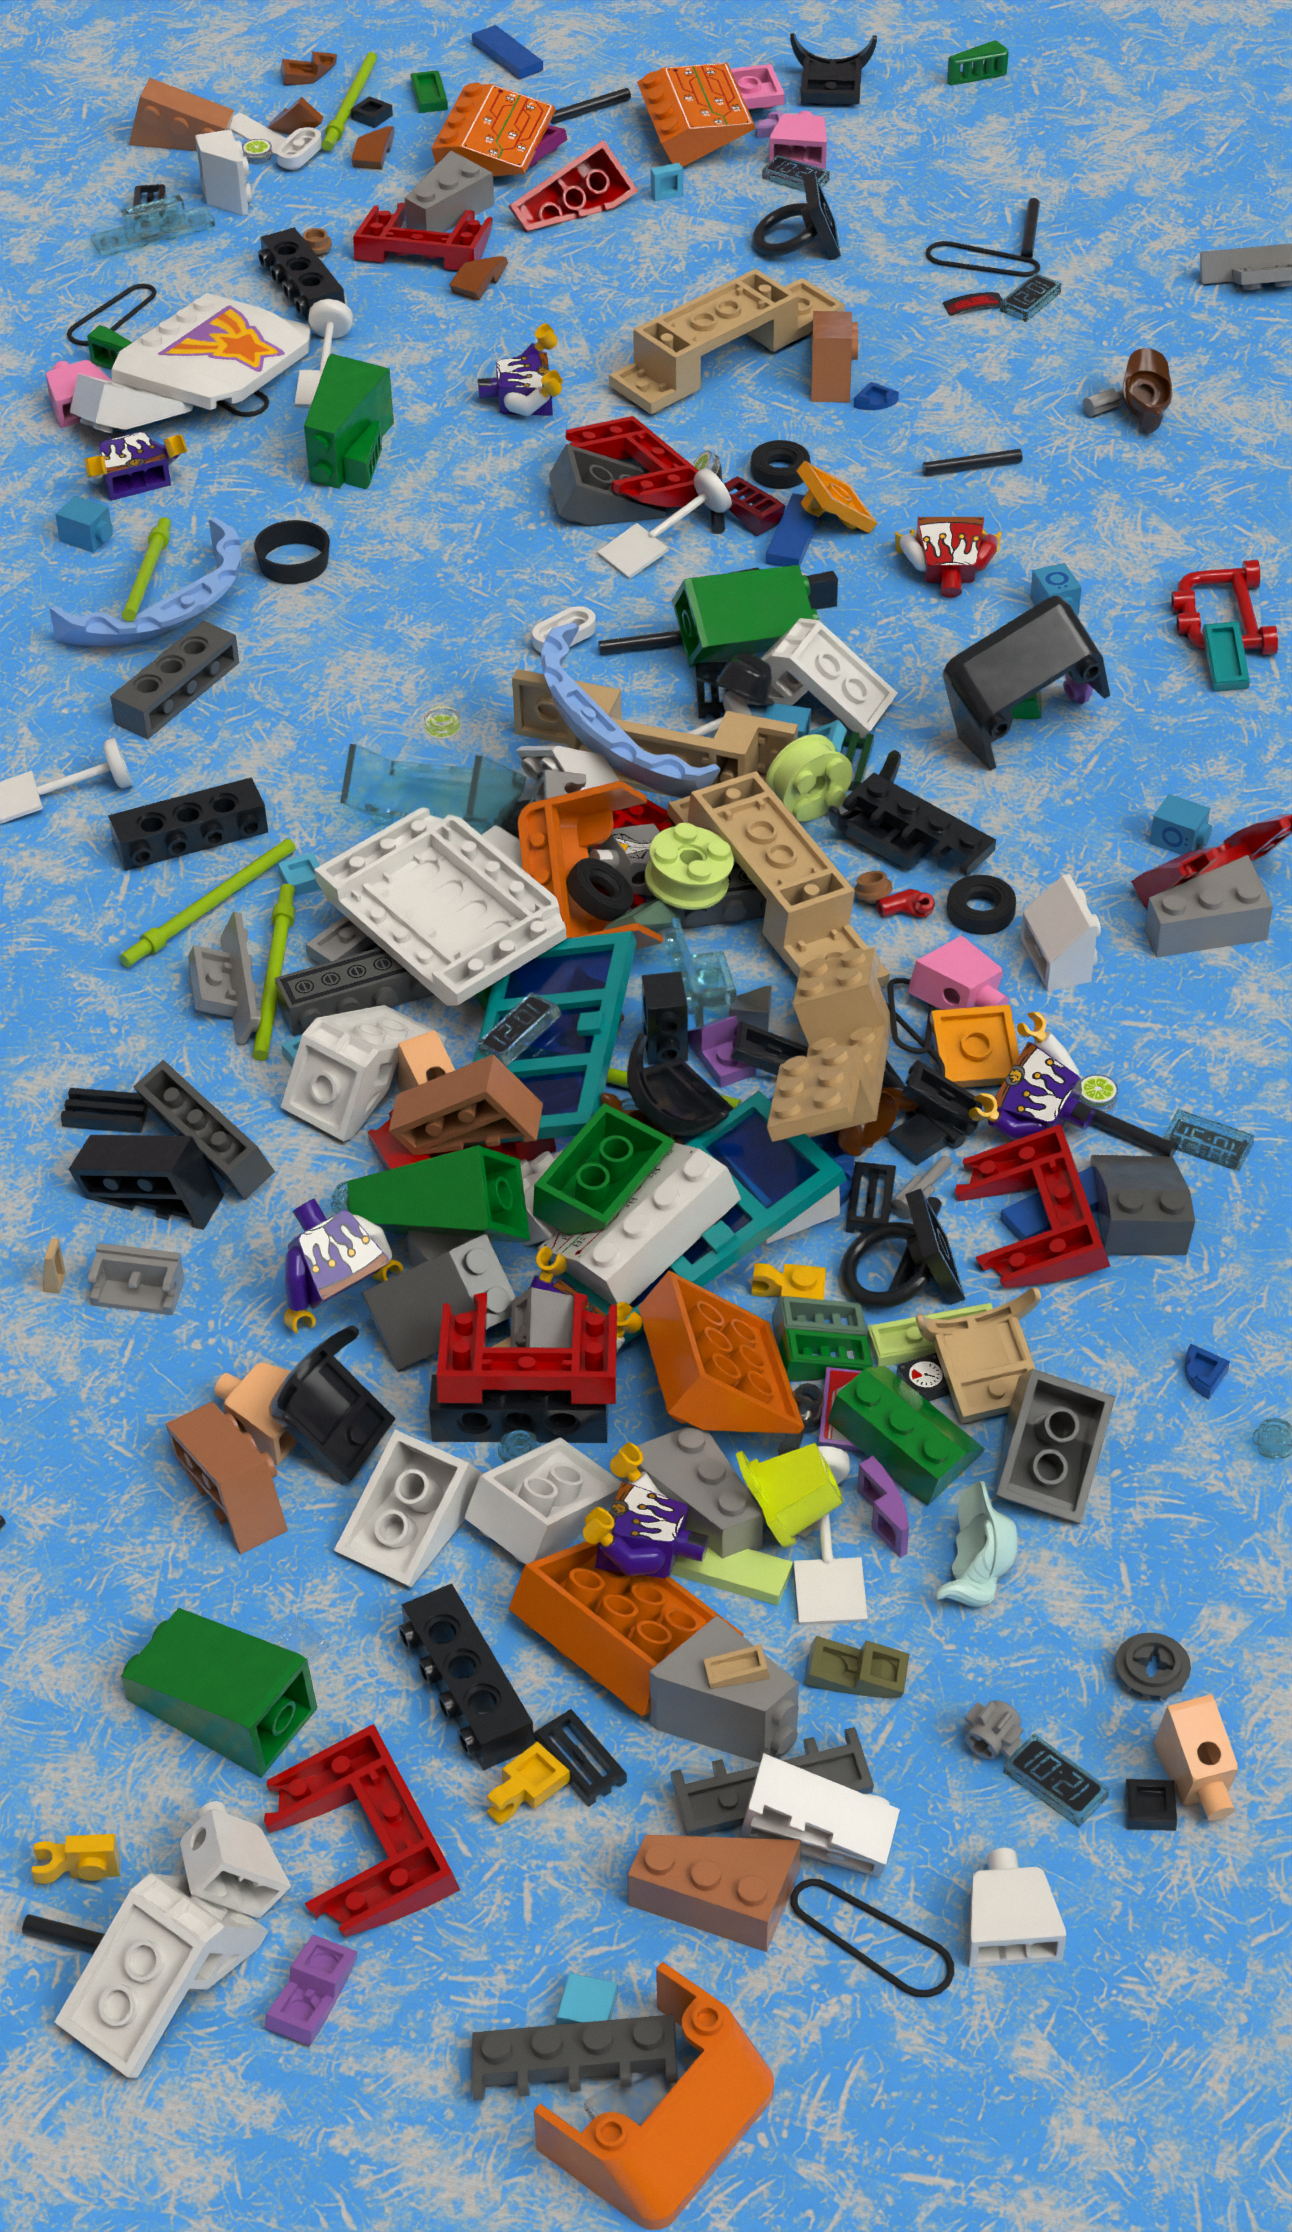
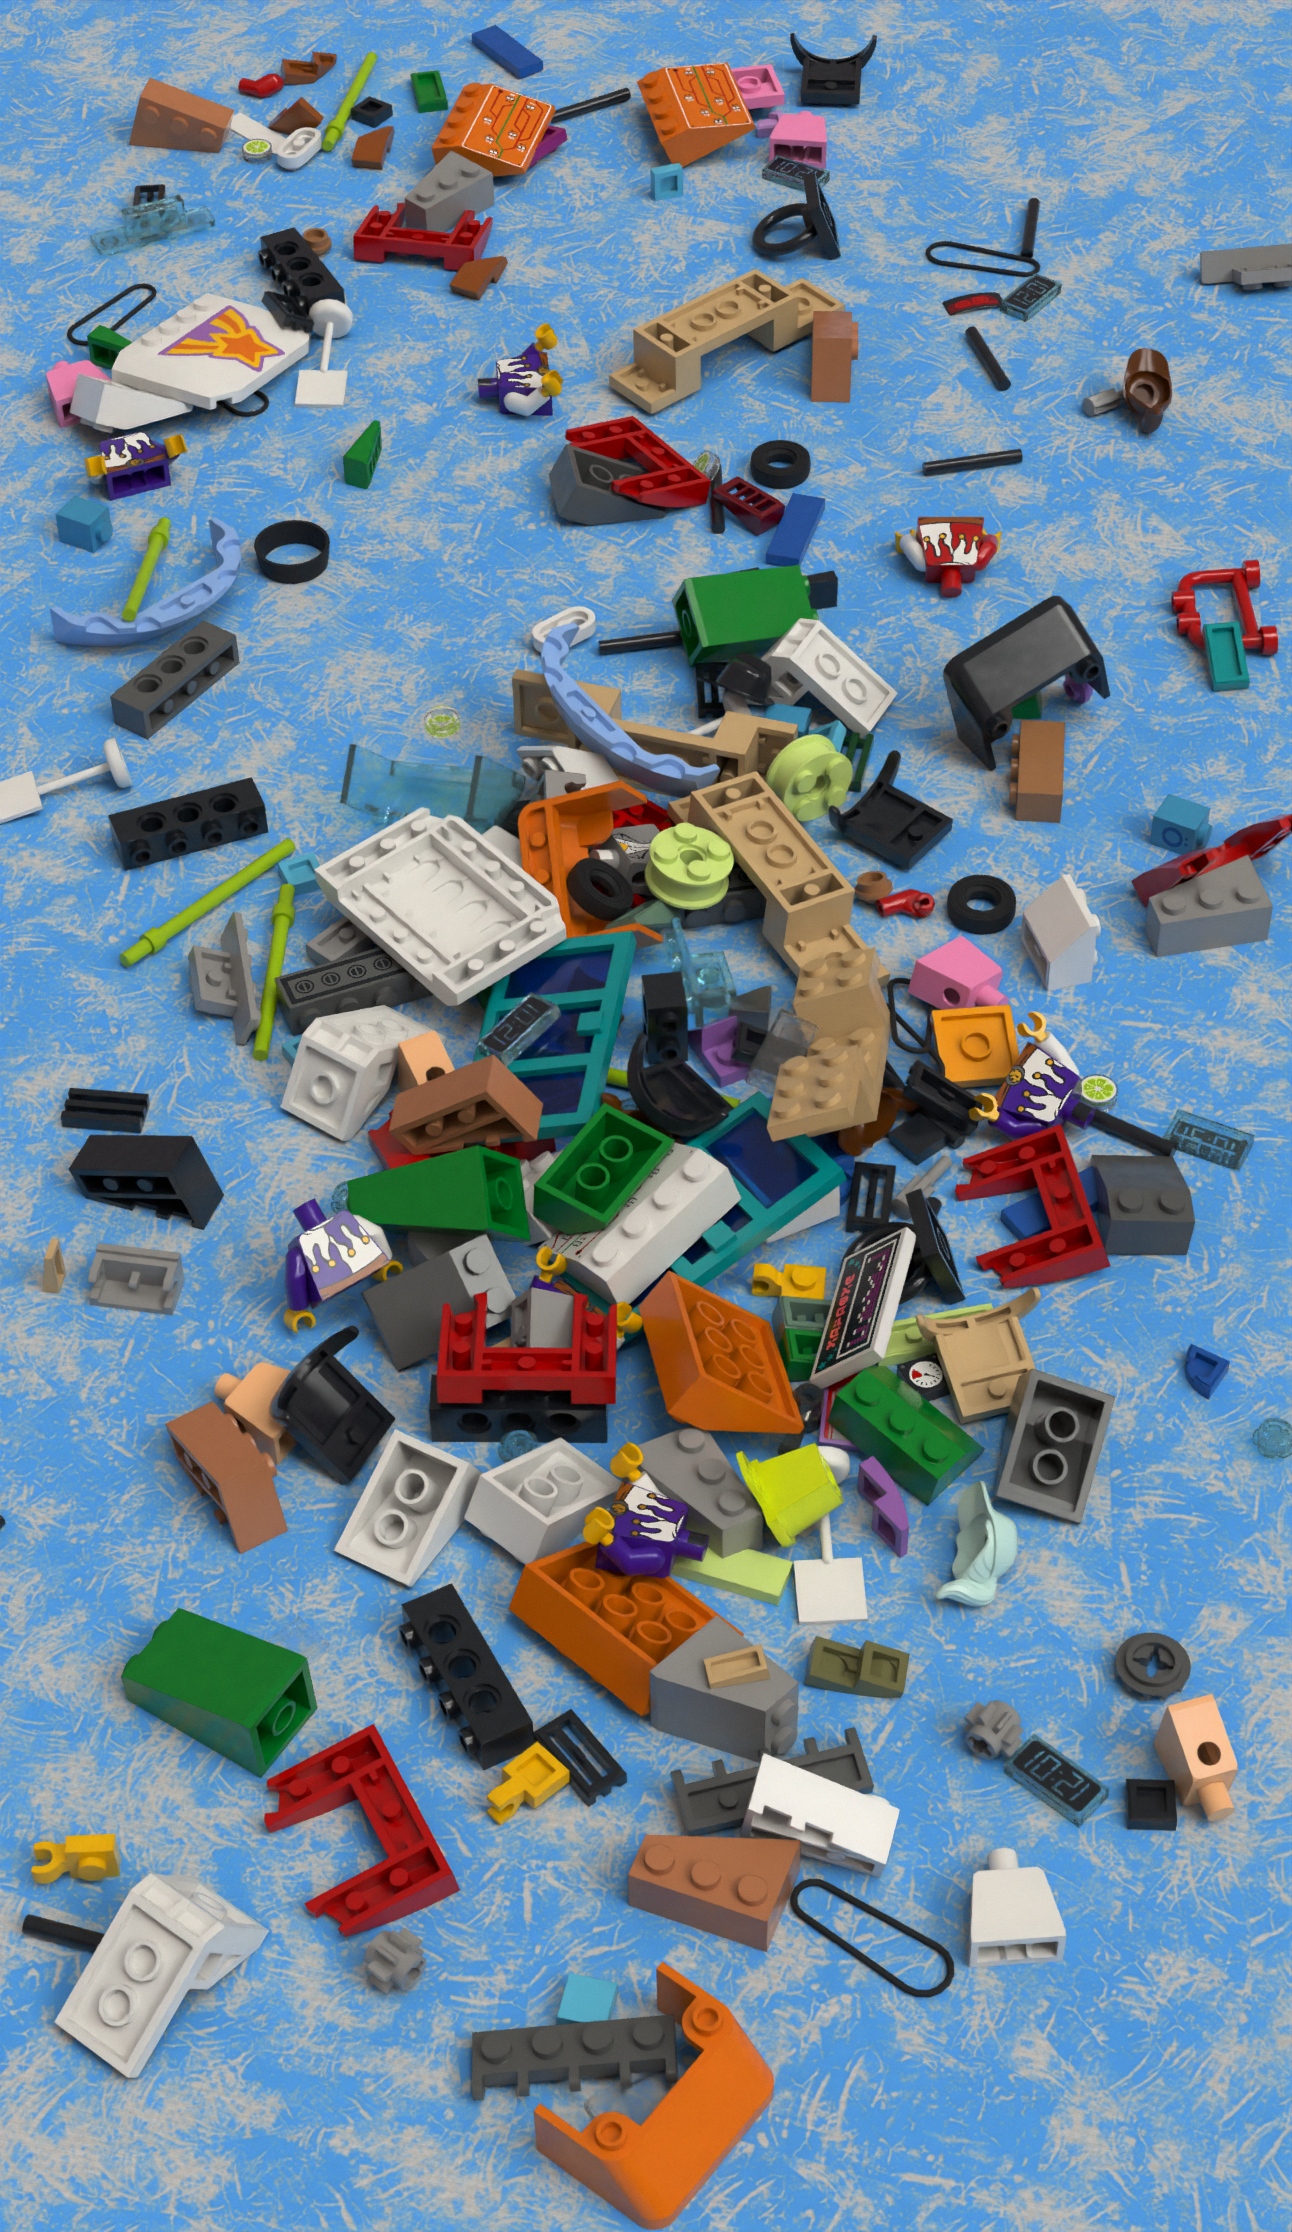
dark grey brick [133,1060,275,1199] -> none
white torso [180,1801,291,1919] -> none
white slope [195,129,252,215] -> none
medium lavender slope [265,1935,357,2046] -> none
green slope [304,354,394,489] -> none
red wedge [508,139,638,232] -> none
white piece [598,468,732,580] -> none
light orange hinge [797,461,878,533] -> none
black hinge [842,773,996,877] -> none
blue tile [854,382,899,410] -> none
green slope [947,40,1009,86] -> none
dark azure brick [1030,563,1082,615] -> none
none -> red arm [238,73,284,98]
none -> black tile [261,291,315,333]
none -> light grey gear [364,1928,426,1994]
none -> clear tile [745,1009,818,1095]
none -> tile [809,1227,916,1390]
none -> black bar [965,326,1011,391]
none -> medium nougat brick [1009,720,1065,823]

